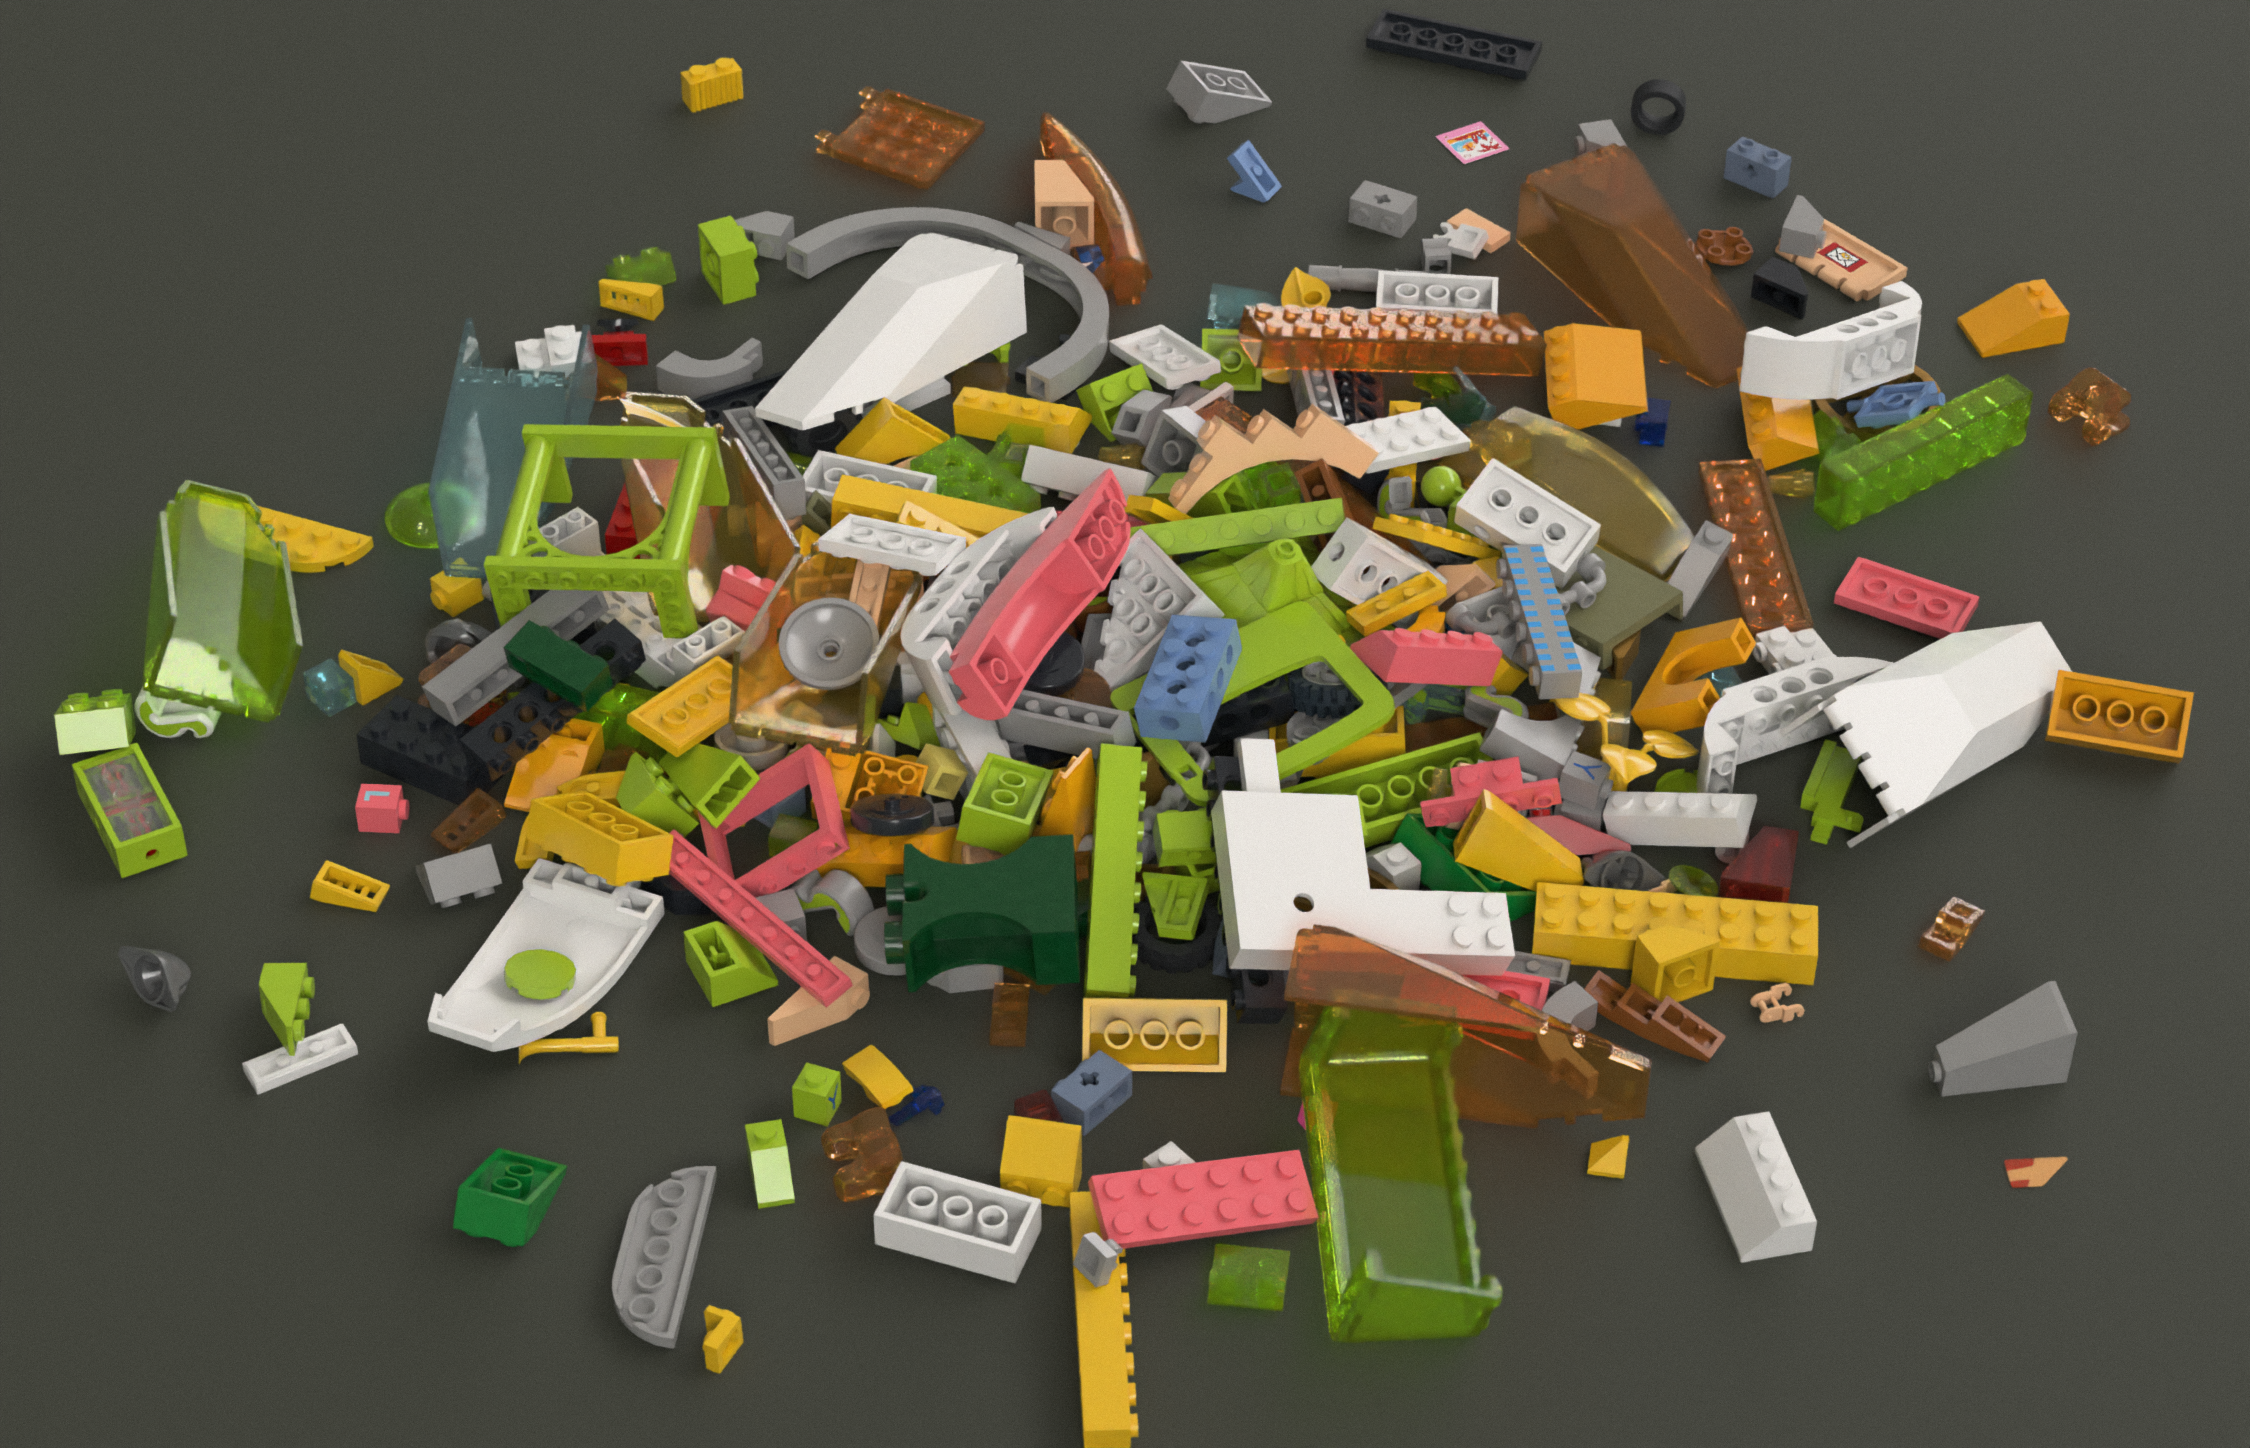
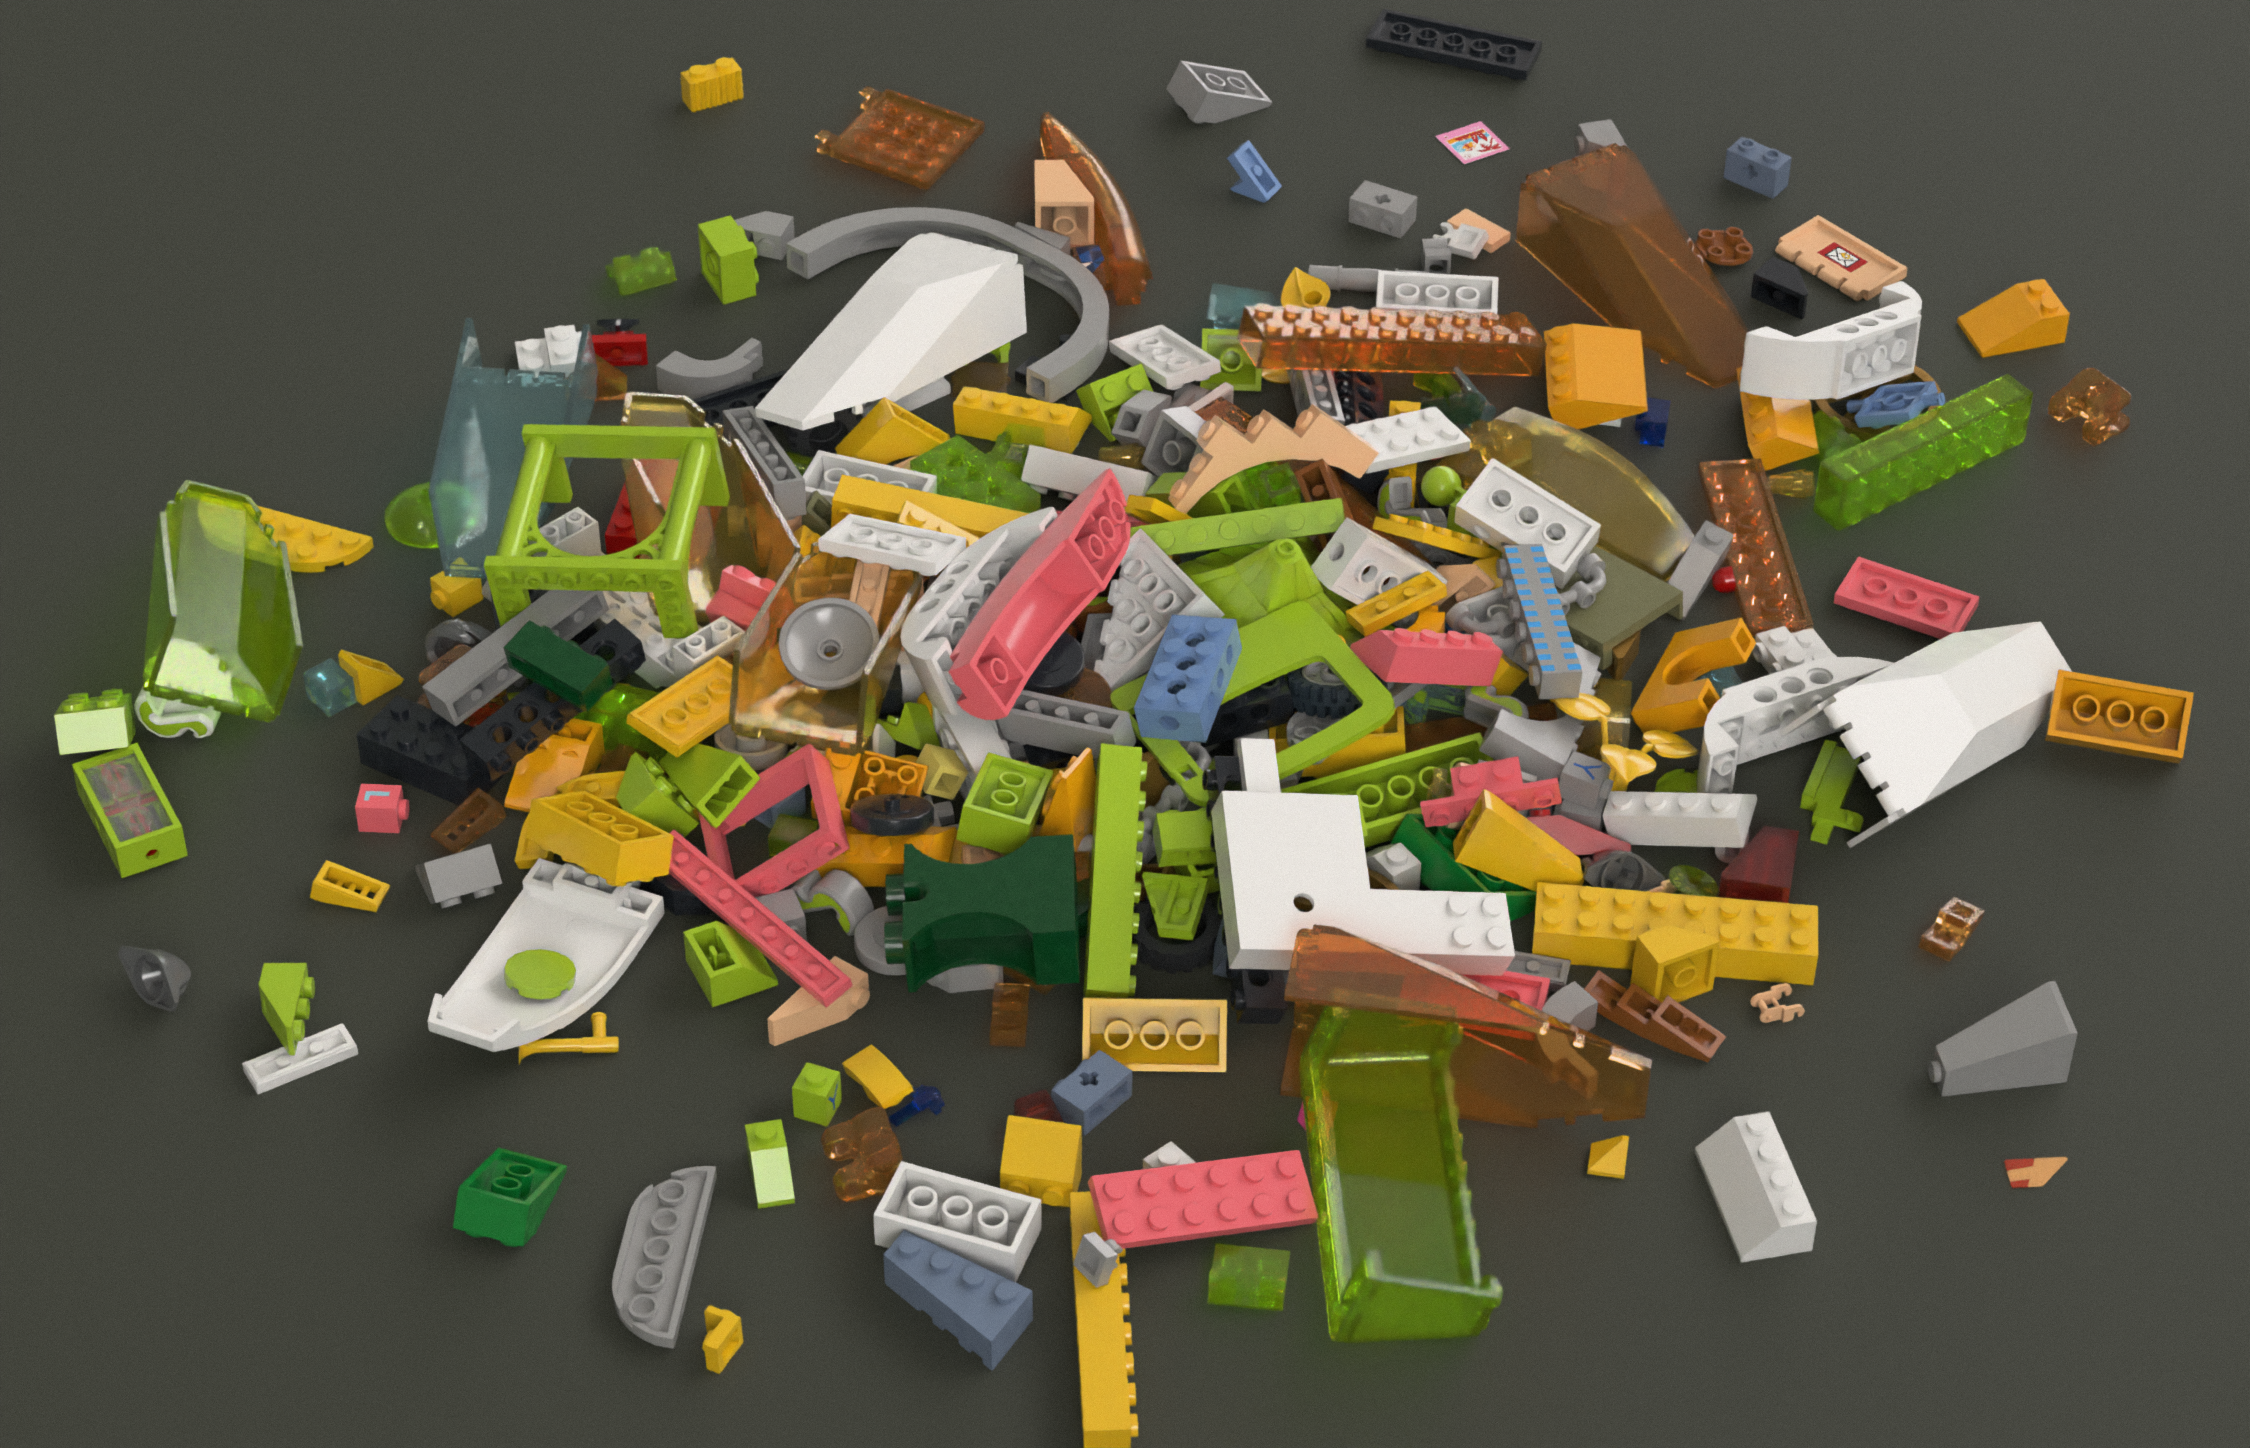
yellow slope [599,279,664,321] -> none
yellow sticker [620,399,685,427] -> none
black tyre [1631,79,1686,135] -> none
light grey slope [1779,195,1827,259] -> none
none -> sand blue wedge [883,1230,1033,1371]
none -> red hinge [1712,566,1737,593]

